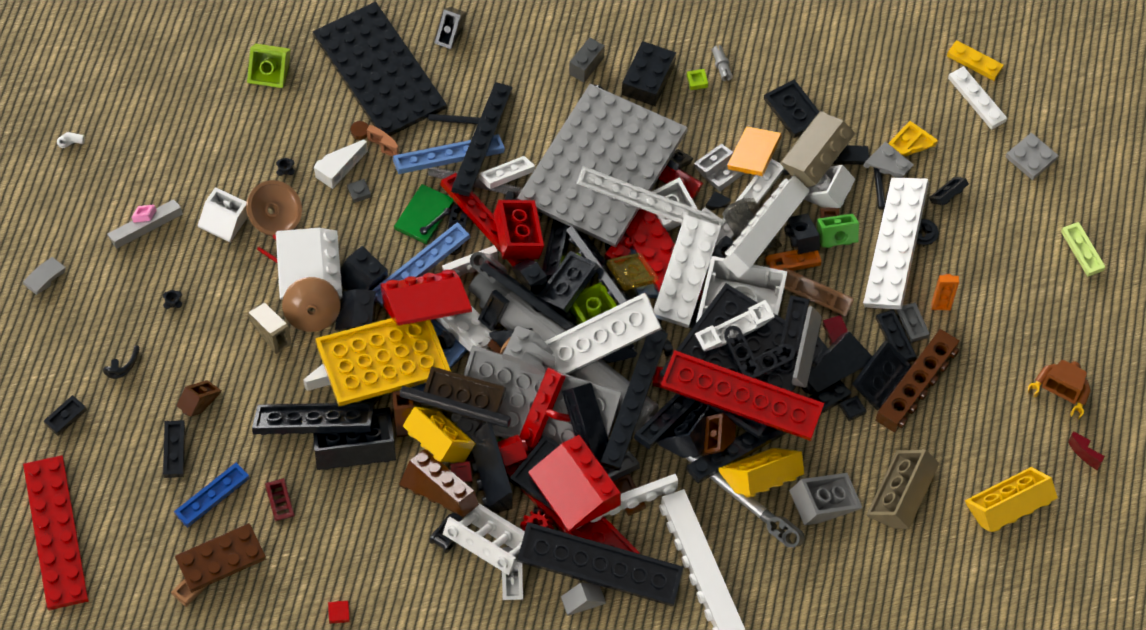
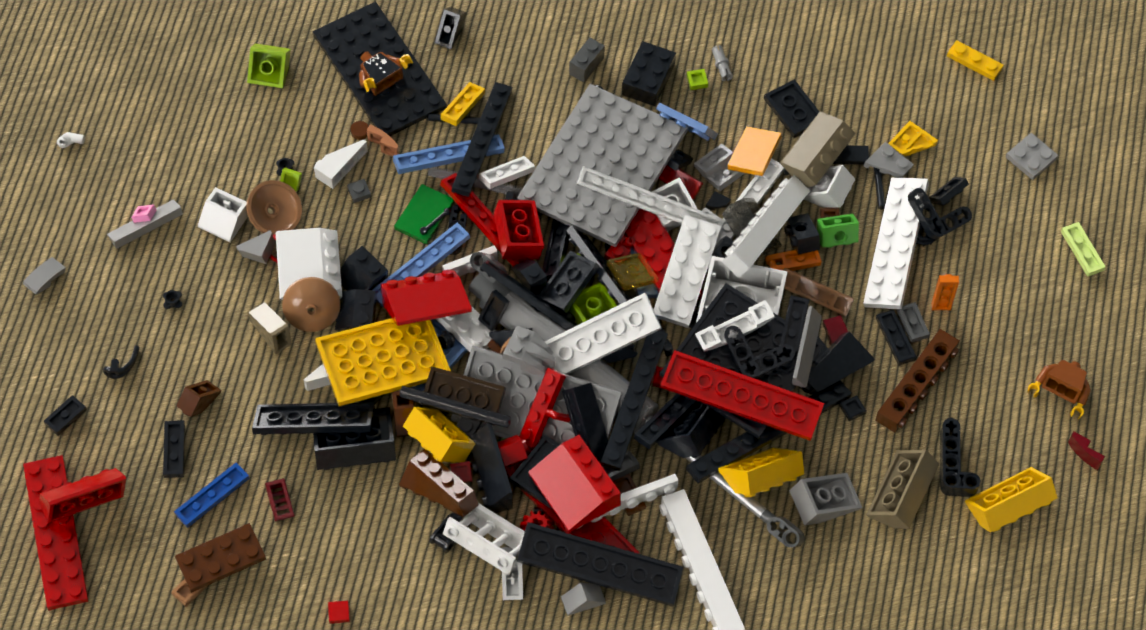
reddish brown slope [704,413,736,455] -> none
black plate [852,341,912,410] -> none
white plate [948,66,1007,130] -> none
none -> red slope [39,468,126,523]
none -> light grey slope [236,230,276,264]
none -> lime plate [280,168,302,192]
none -> torso [359,51,413,96]
none -> yellow plate [441,82,485,126]
none -> medium blue plate [656,102,718,141]
none -> black beam [908,188,972,240]
none -> black beam [940,418,981,497]

